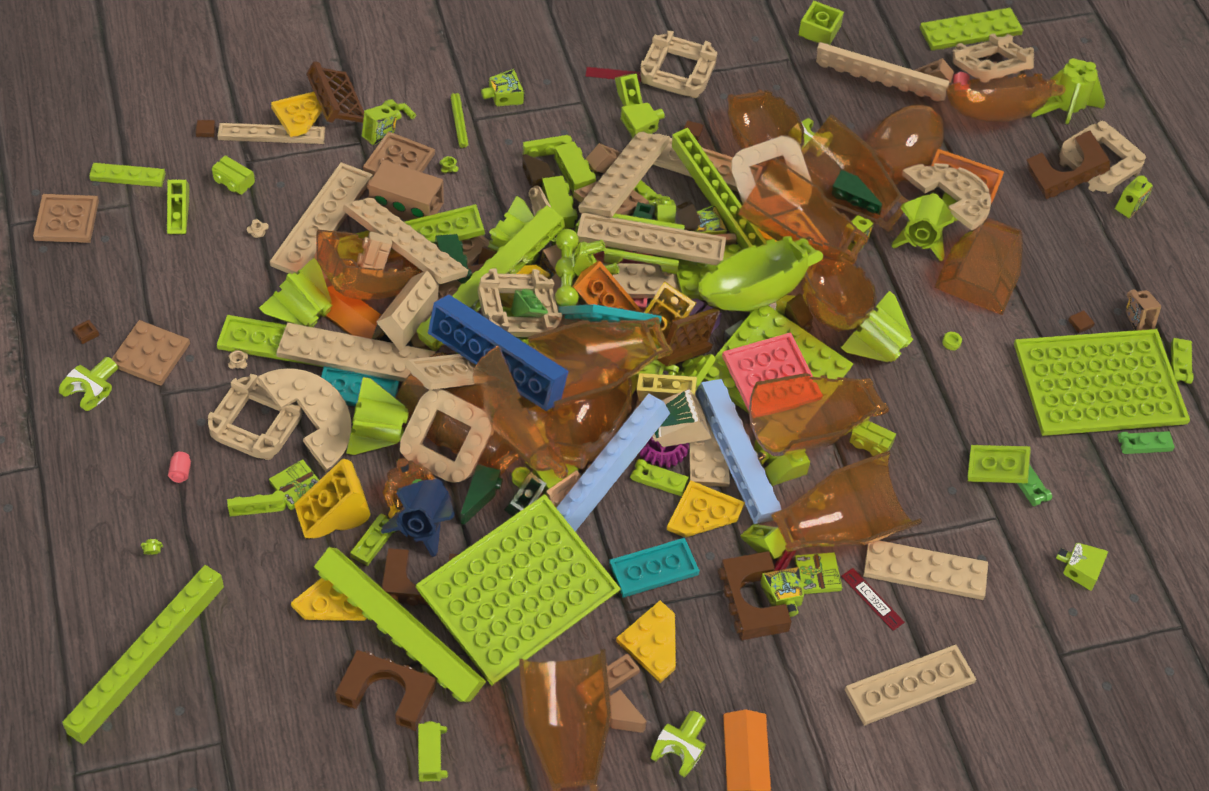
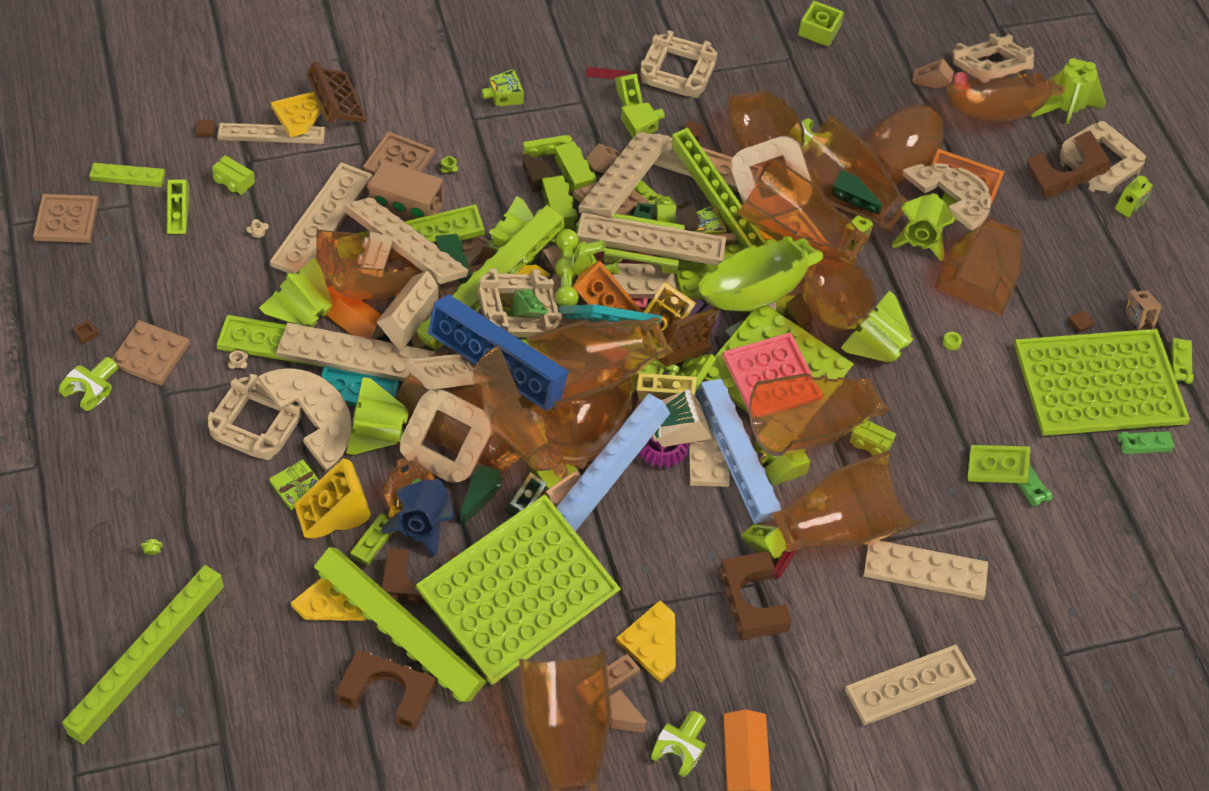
coral brick [168,452,191,483] -> none
lime plate [227,490,286,517] -> none
lime torso [362,104,401,146] -> none
lime plate [382,100,416,119] -> none
lime brick [418,721,448,782] -> none
lime axle [451,93,468,148] -> none
lime tile [512,467,530,487] -> none
tan piece [529,186,551,217] -> none
teal plate [609,538,700,598] -> none
lime plate [630,459,689,497] -> none
yellow plate [667,480,745,537] -> none
torso [760,567,804,617] -> none
lime tile [794,552,842,594] -> none
tan plate [816,42,950,101] -> none
sticker [841,568,905,631] -> none
lime plate [920,8,1023,51] -> none
lime torso [1056,543,1108,591] -> none

